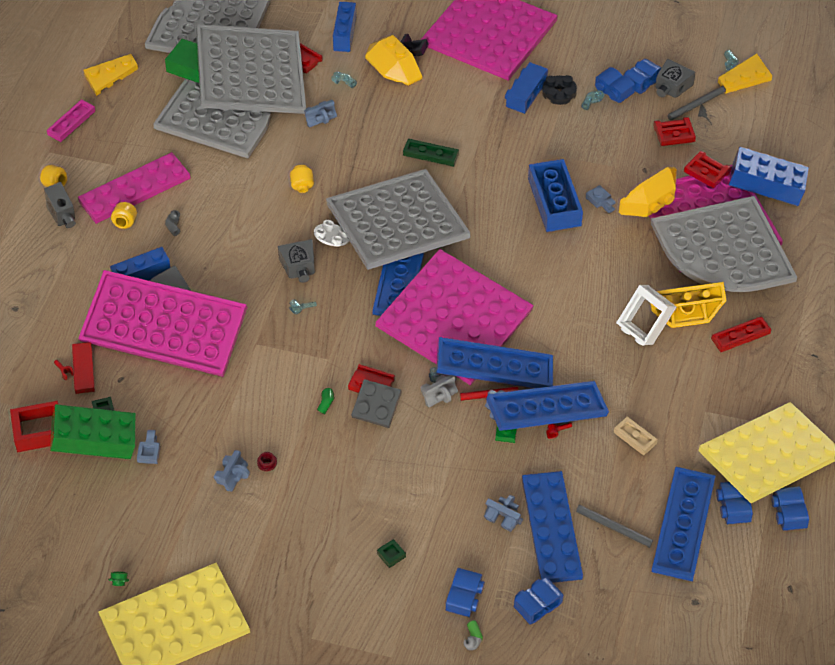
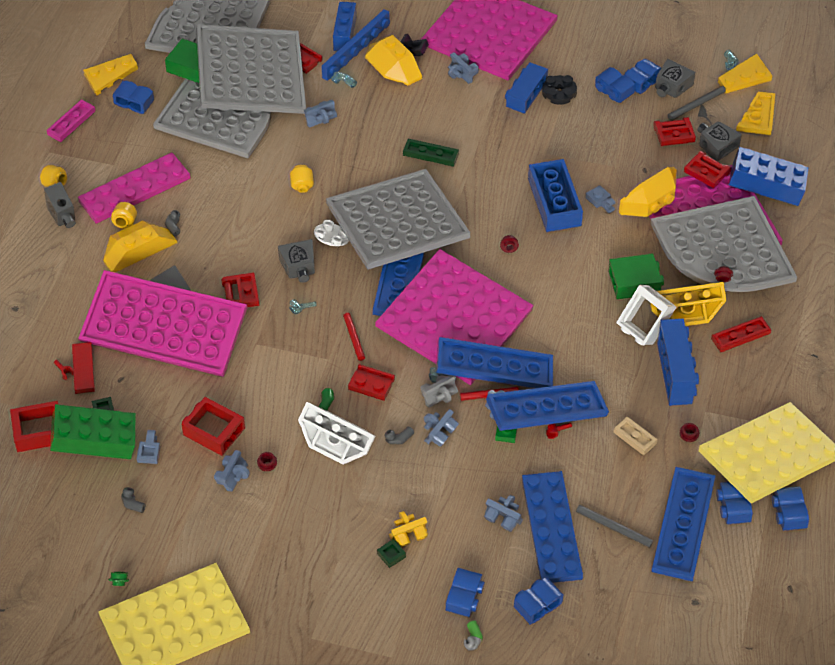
blue brick [110,247,171,281] -> none
dark grey plate [351,379,402,428] -> none
clear light blue arm [581,90,604,110] -> none
none -> yellow wedge [103,220,177,273]
none -> blue brick [113,81,154,114]
none -> dark grey arm [121,487,146,513]
none -> red window [182,397,245,456]
none -> red plate [221,272,260,307]
none -> white wedge [298,402,376,465]
none -> blue plate [322,9,390,81]
none -> red bar [343,313,365,361]
none -> dark grey arm [384,426,414,444]
none -> yellow hips [389,511,428,548]
none -> sand blue hips [424,409,459,447]
none -> sand blue hips [448,52,478,84]
none -> dark red plate [500,235,519,253]
none -> green brick [608,254,664,300]
none -> blue brick [657,319,699,406]
none -> dark red plate [679,423,700,442]
none -> dark grey torso [697,122,742,161]
none -> dark red plate [714,266,733,282]
none -> yellow wing [736,91,775,135]

